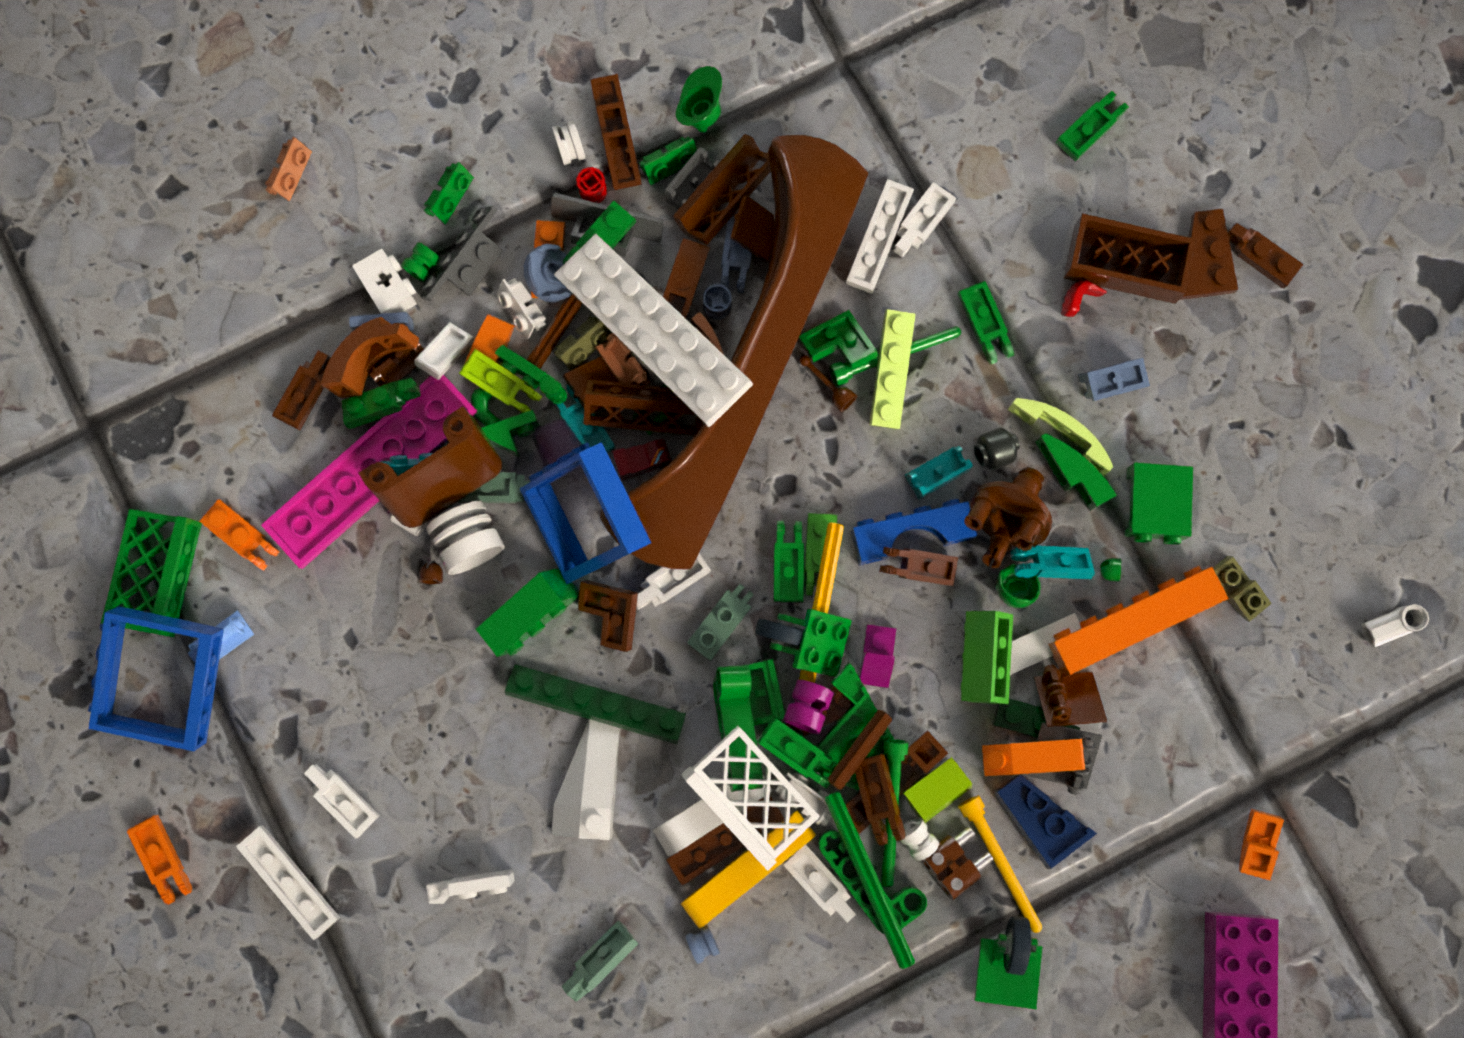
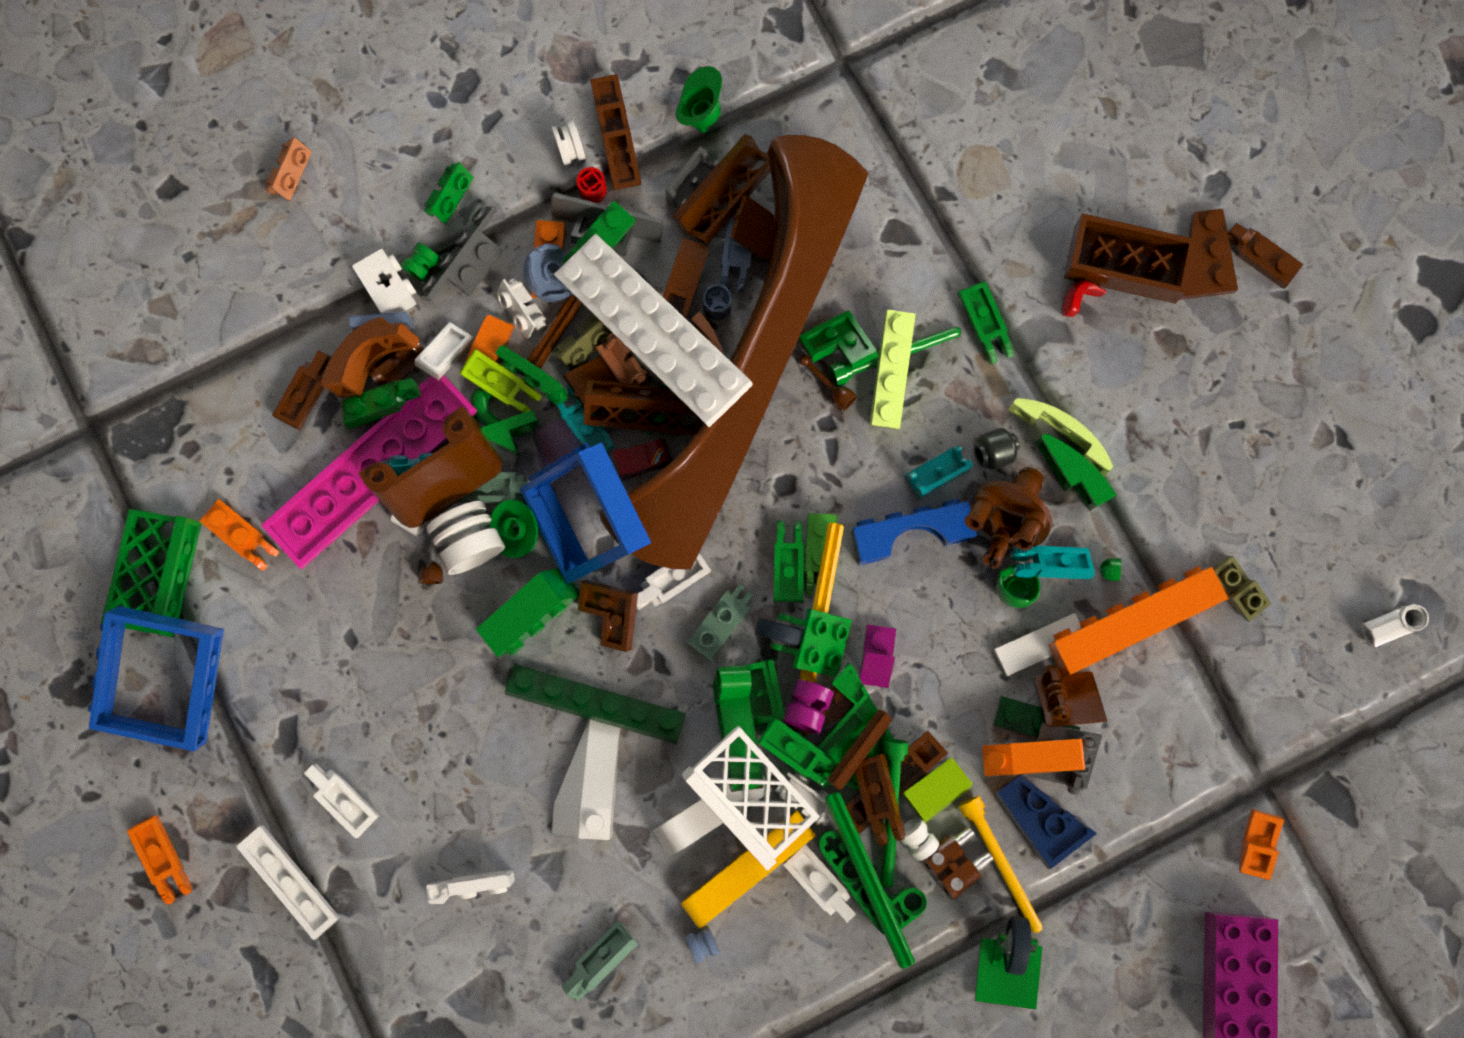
light blue hinge [188,610,254,662] -> none
green hinge [639,136,697,185] -> none
reddish brown plate [666,795,784,886] -> none
white plate [846,179,914,294] -> none
reddish brown hinge [879,547,959,586] -> none
white hinge [893,182,956,258] -> none
bright green brick [961,611,1013,704] -> none
green hinge [1055,91,1129,162] -> none
sand blue hinge [1078,358,1150,401] -> none
green panel [1125,462,1193,545] -> none
none -> green dish [489,499,538,558]

